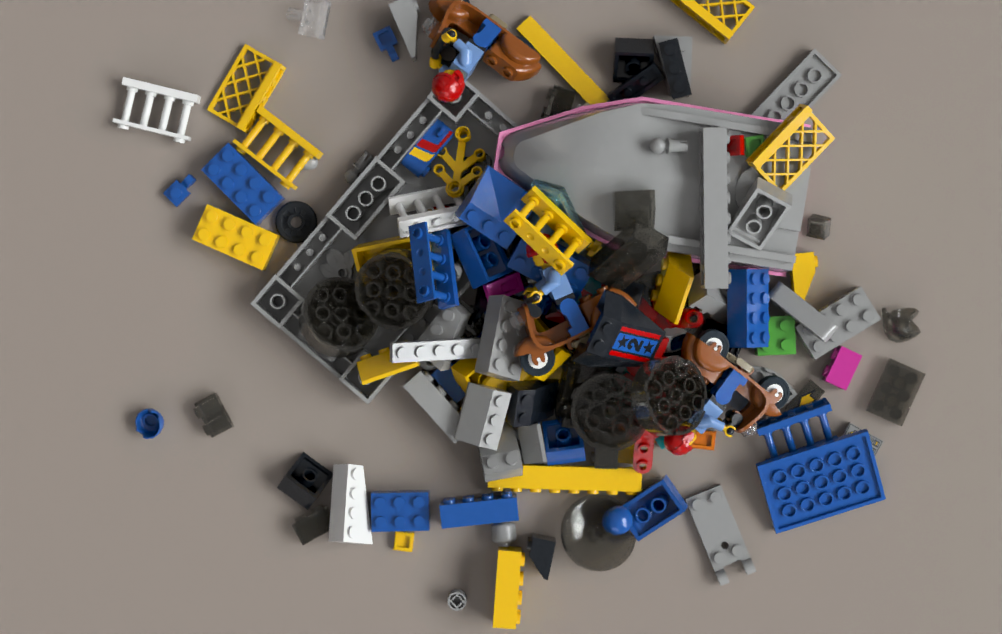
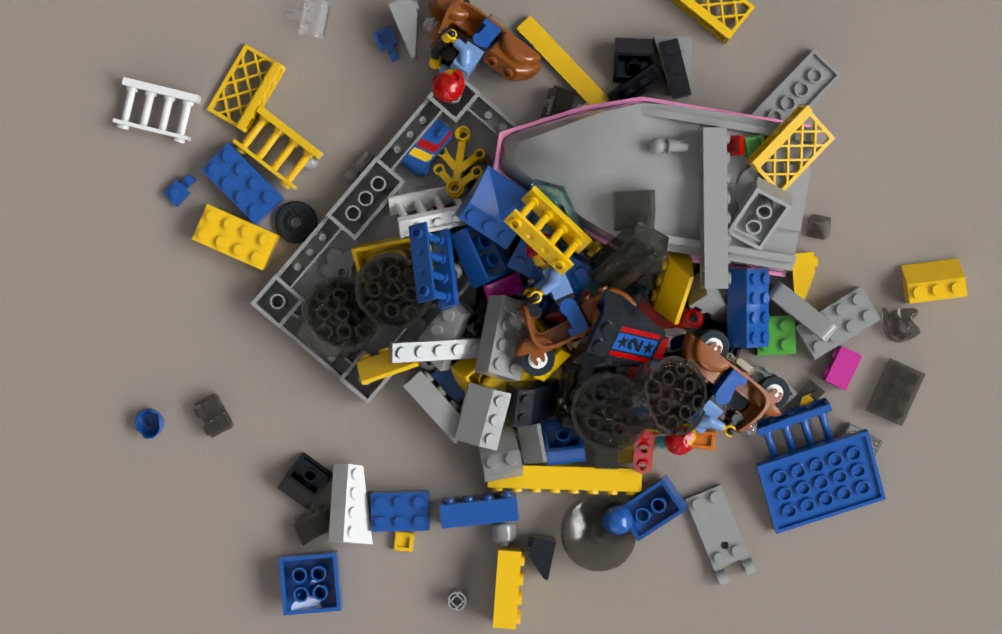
none -> blue slope [278,550,343,616]
none -> yellow slope [901,258,967,304]

